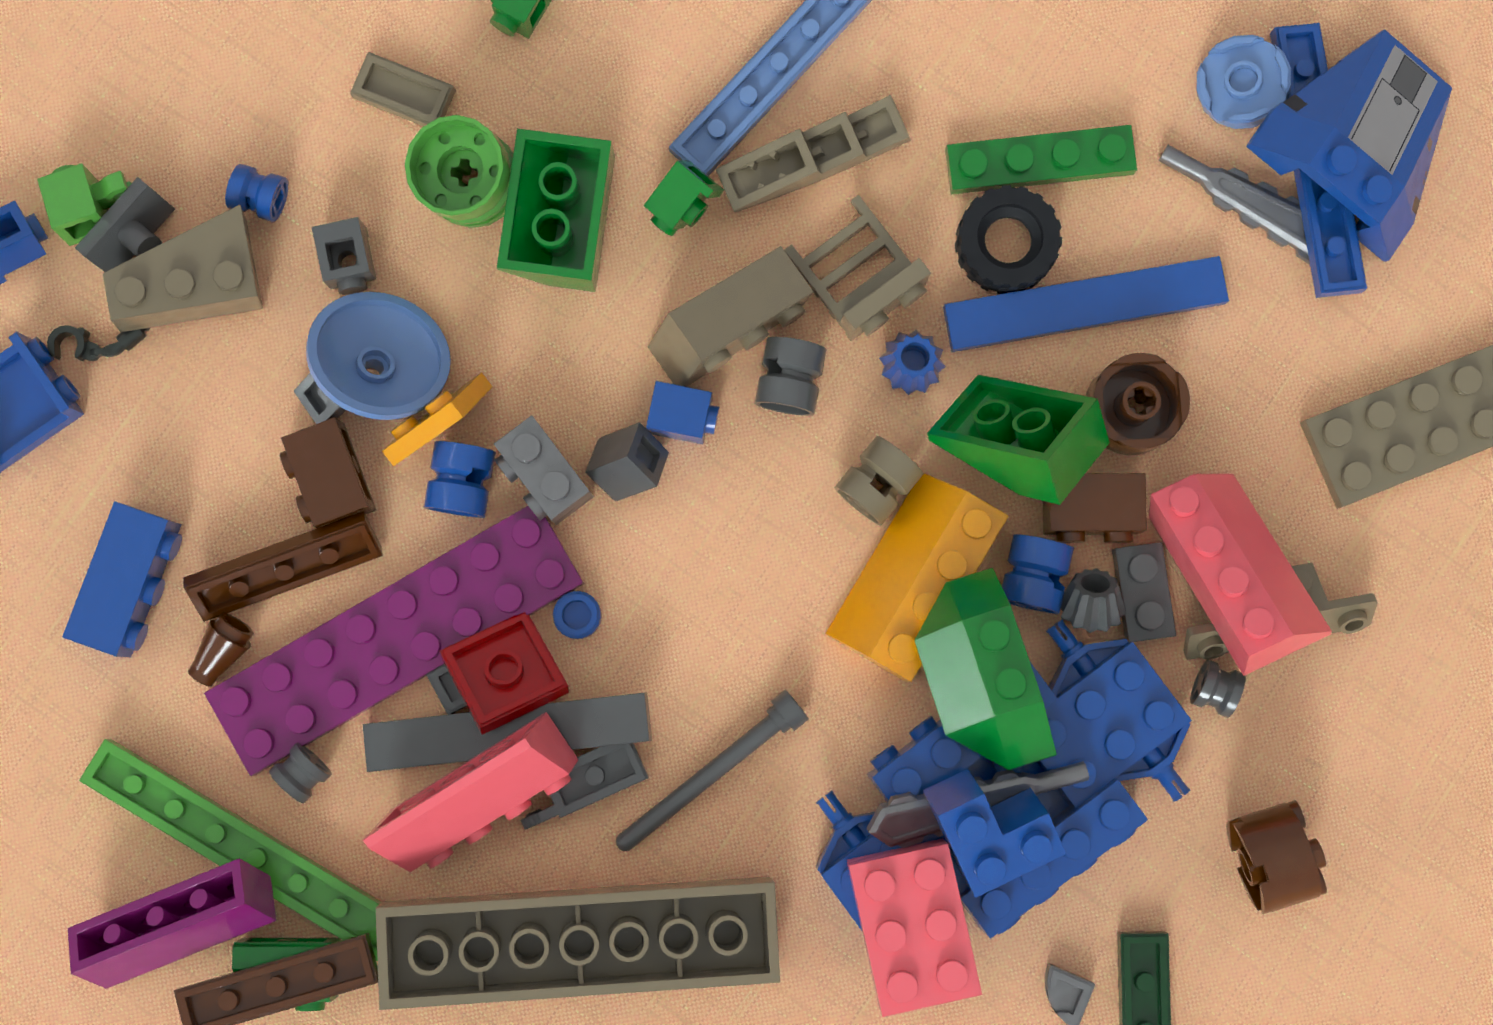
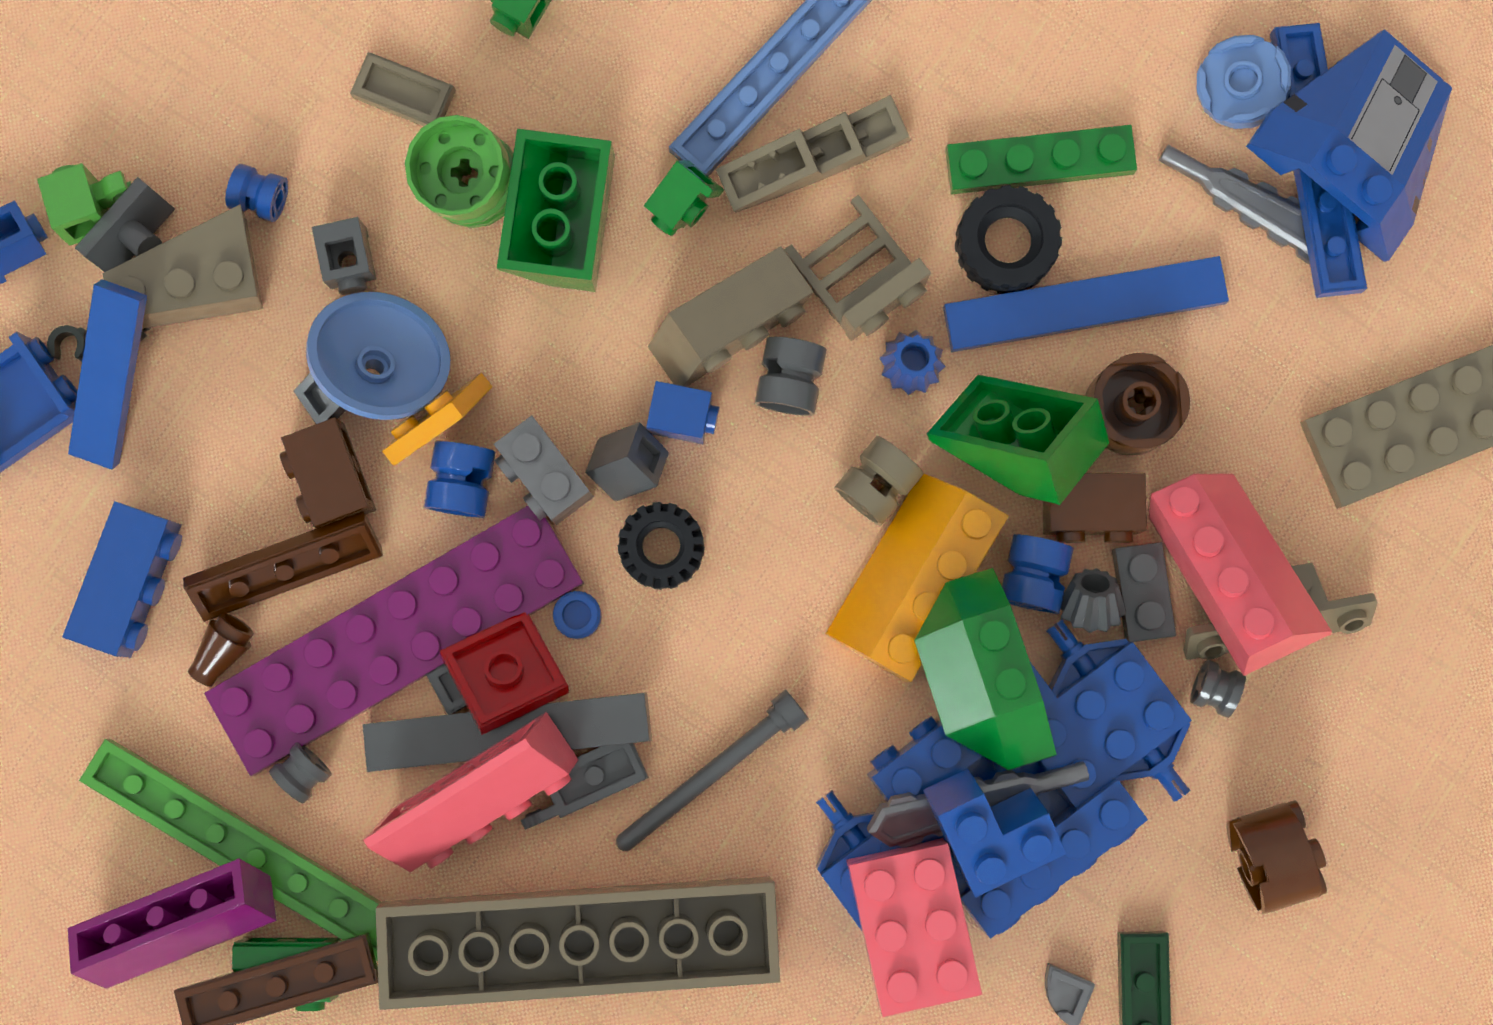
none -> blue tile [68,279,147,470]
none -> black tyre [617,502,705,590]

